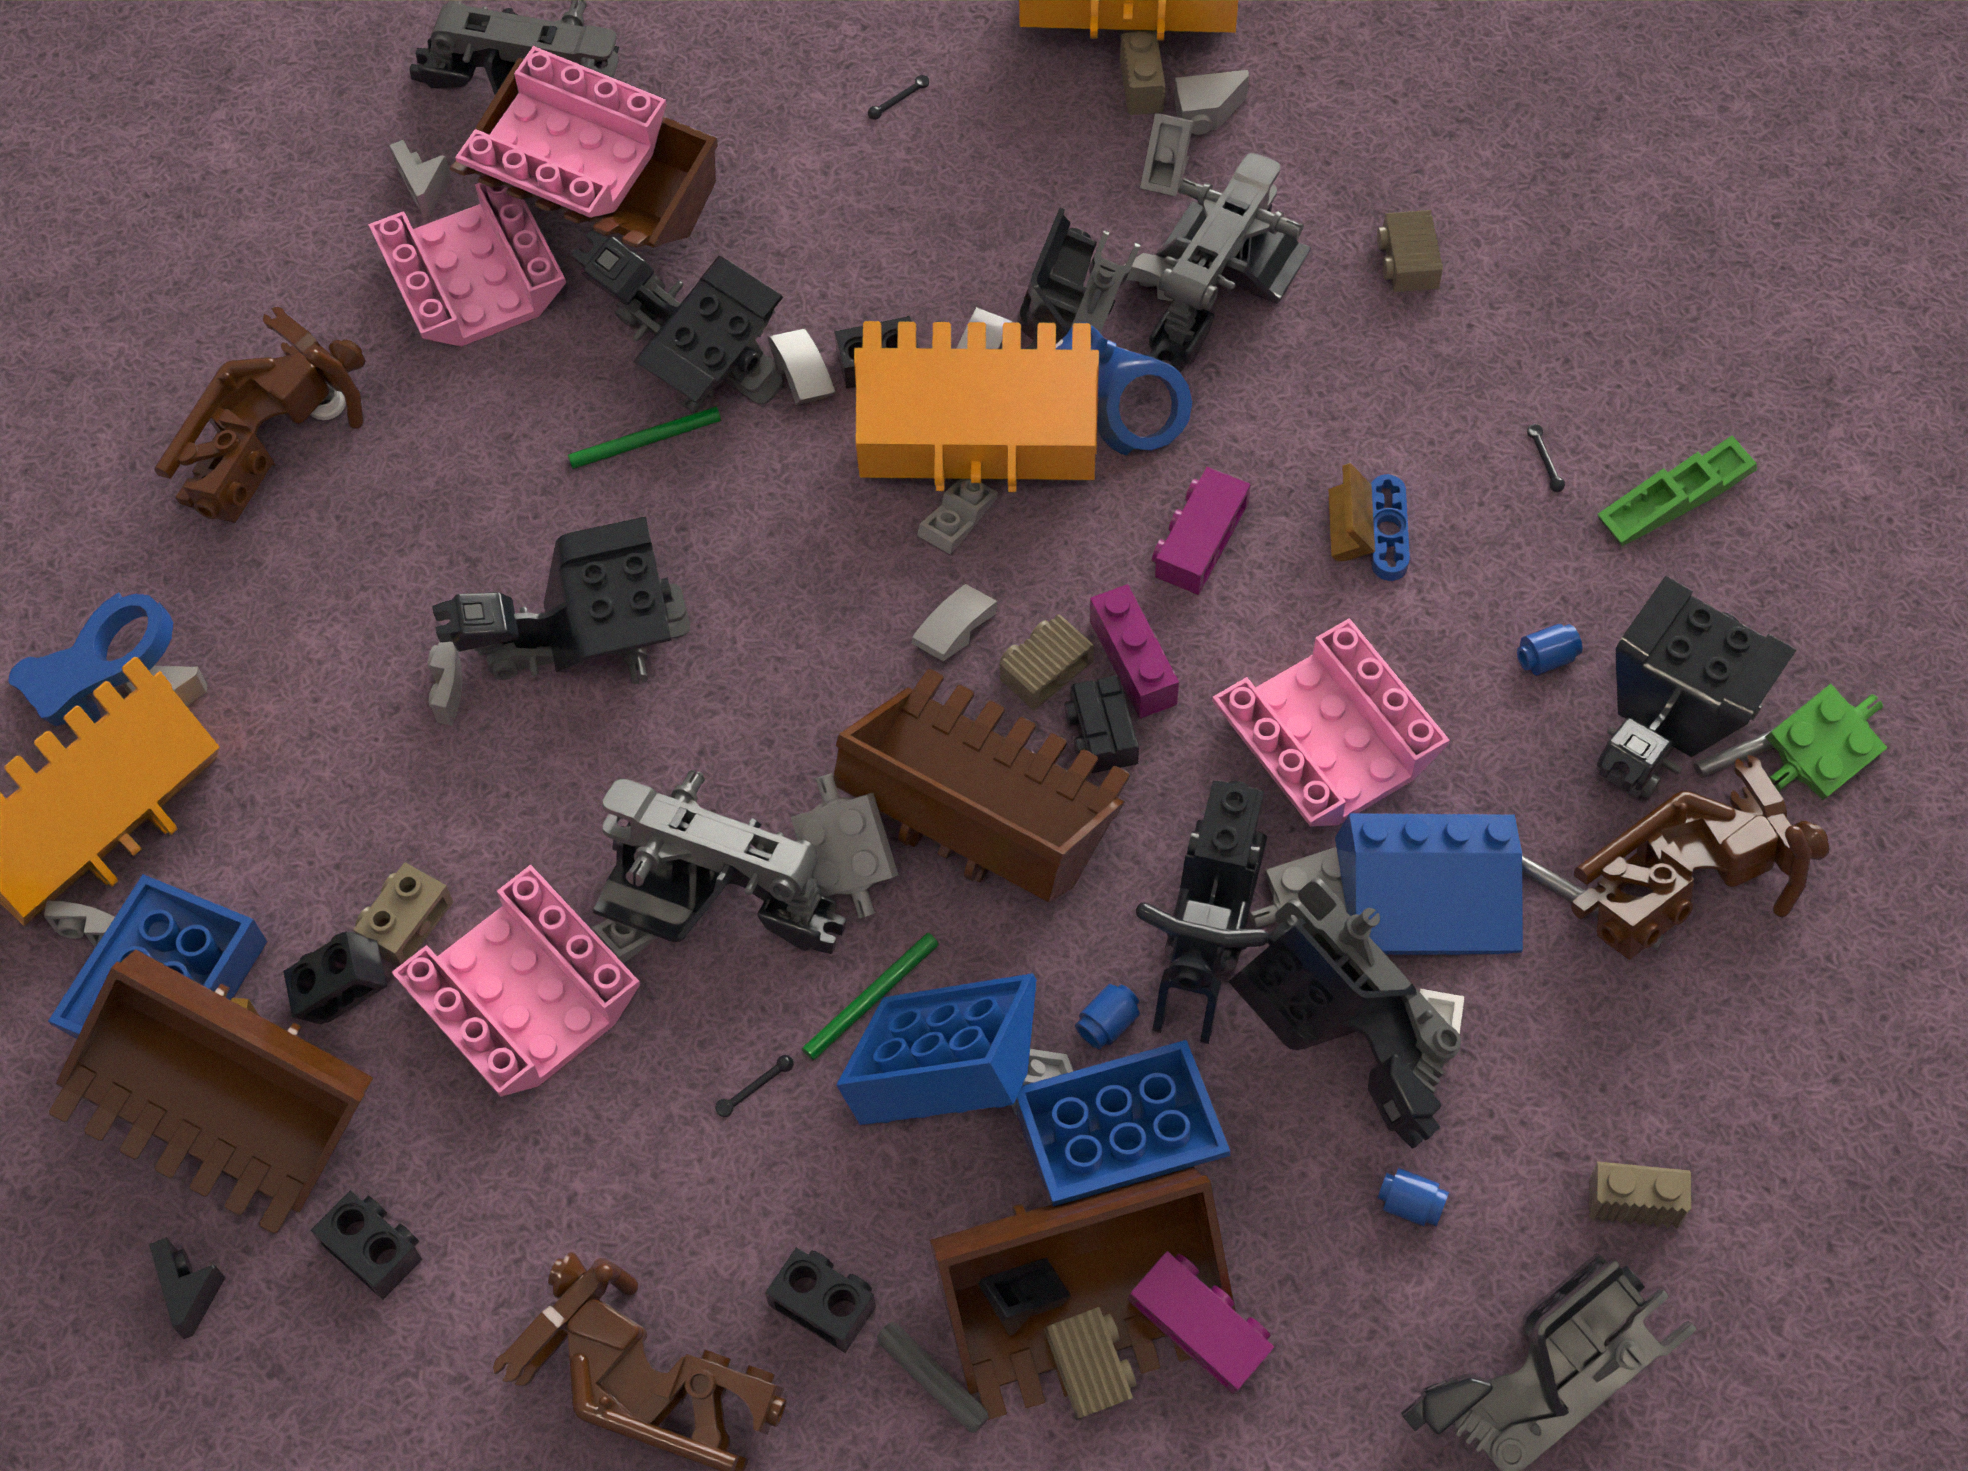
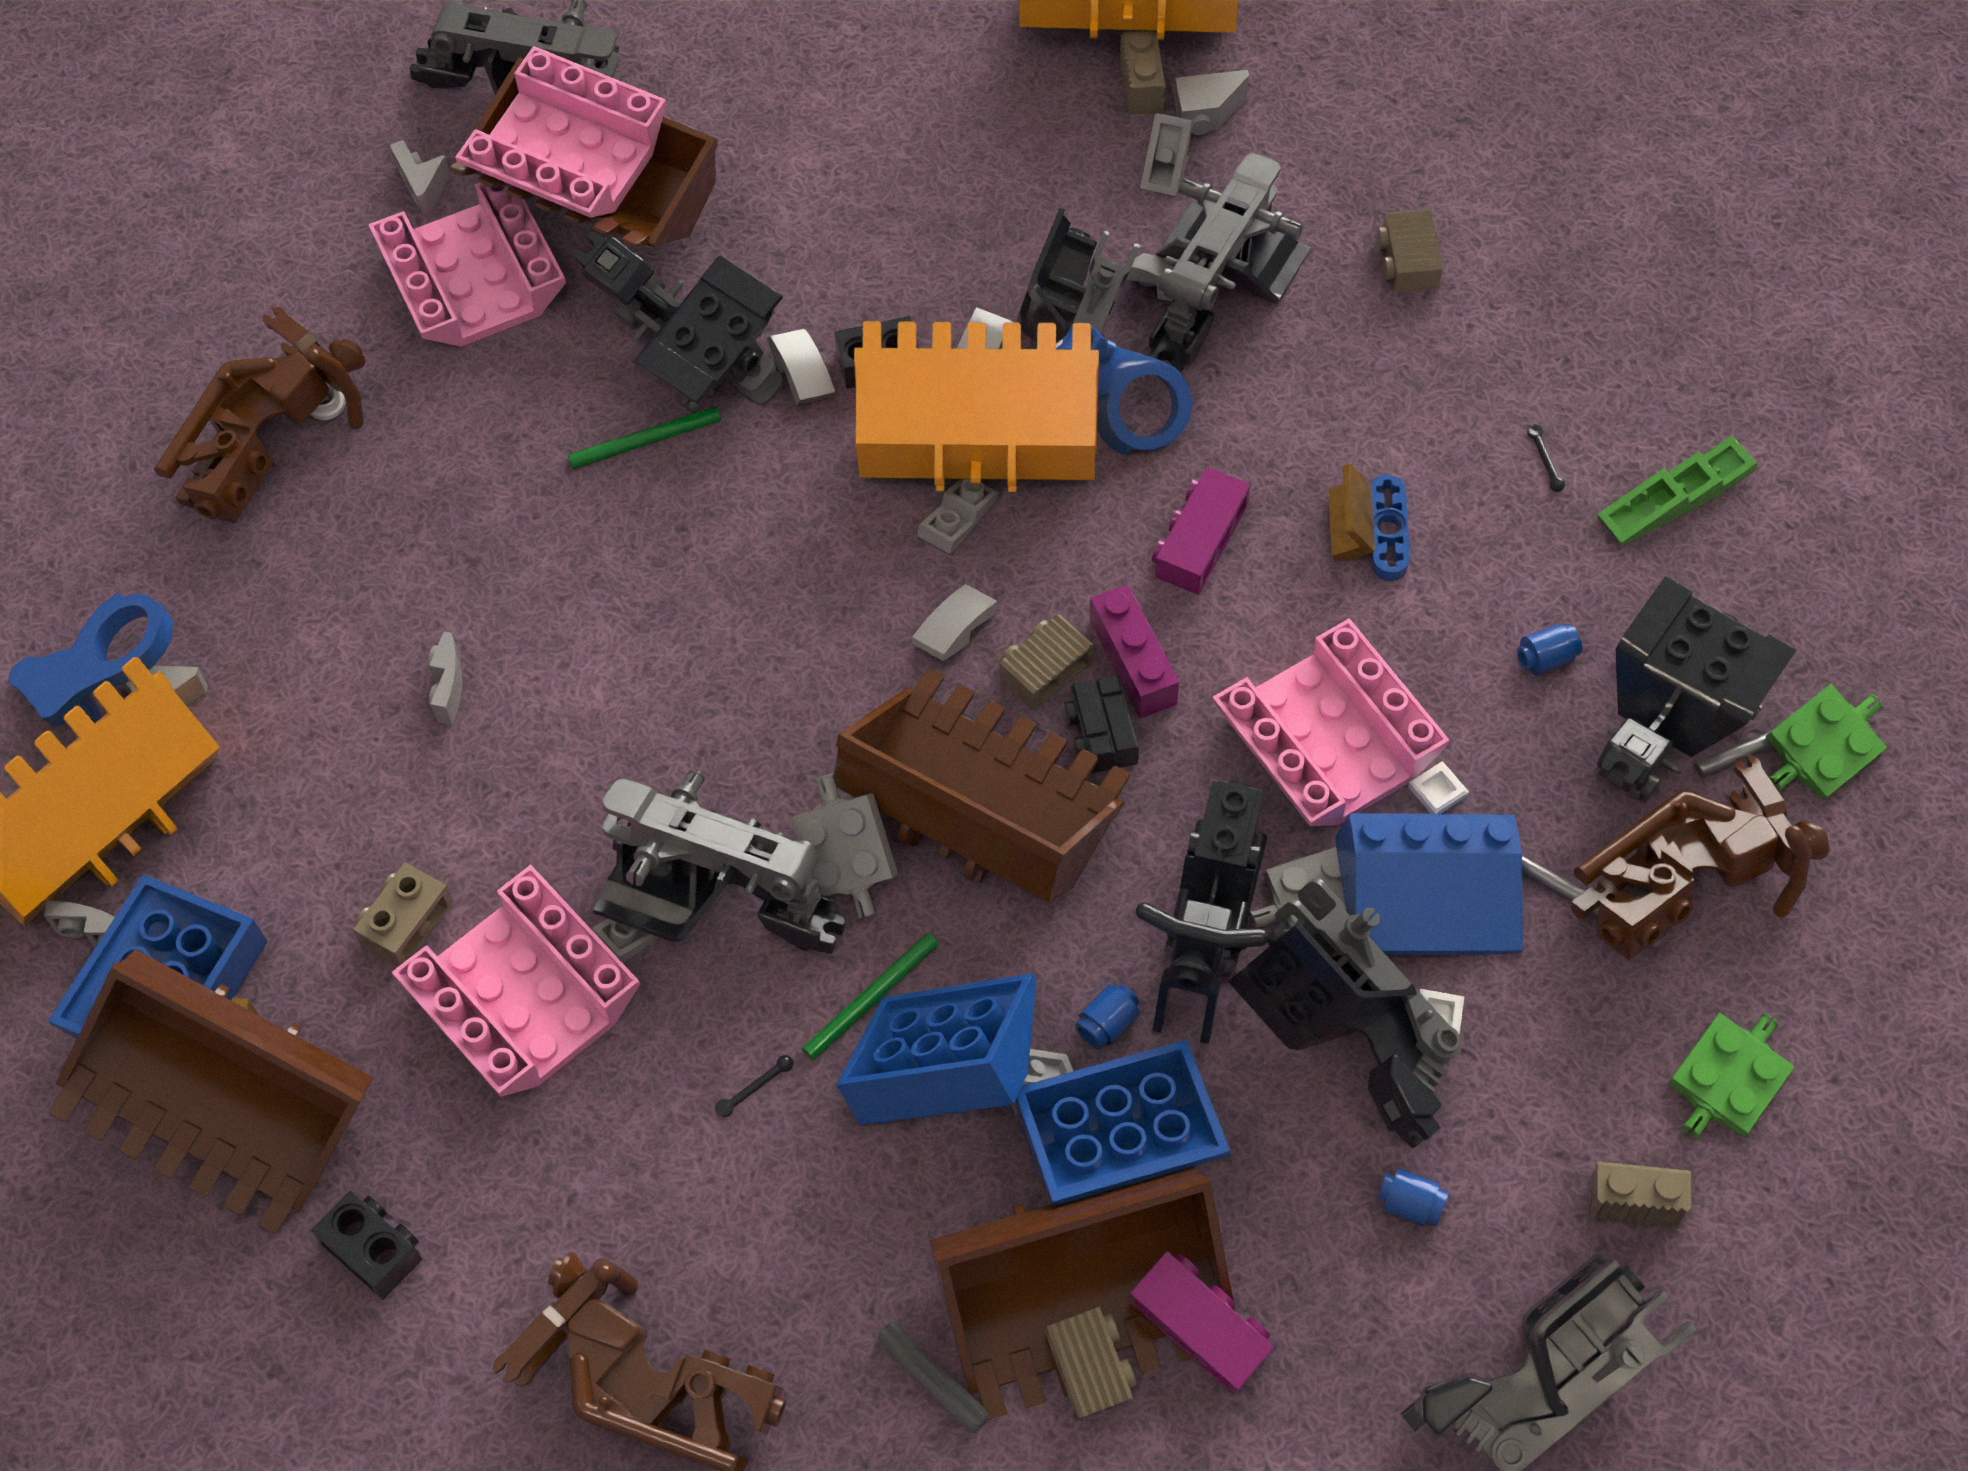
black slope [149,1237,225,1339] -> none
black brick [283,931,387,1025] -> none
black piece [432,516,690,684] -> none
black brick [765,1247,876,1353] -> none
black hinge [868,75,929,120] -> none
black slope [977,1258,1071,1336] -> none
none -> white tile [1408,761,1469,814]
none -> bright green plate [1668,1013,1795,1139]

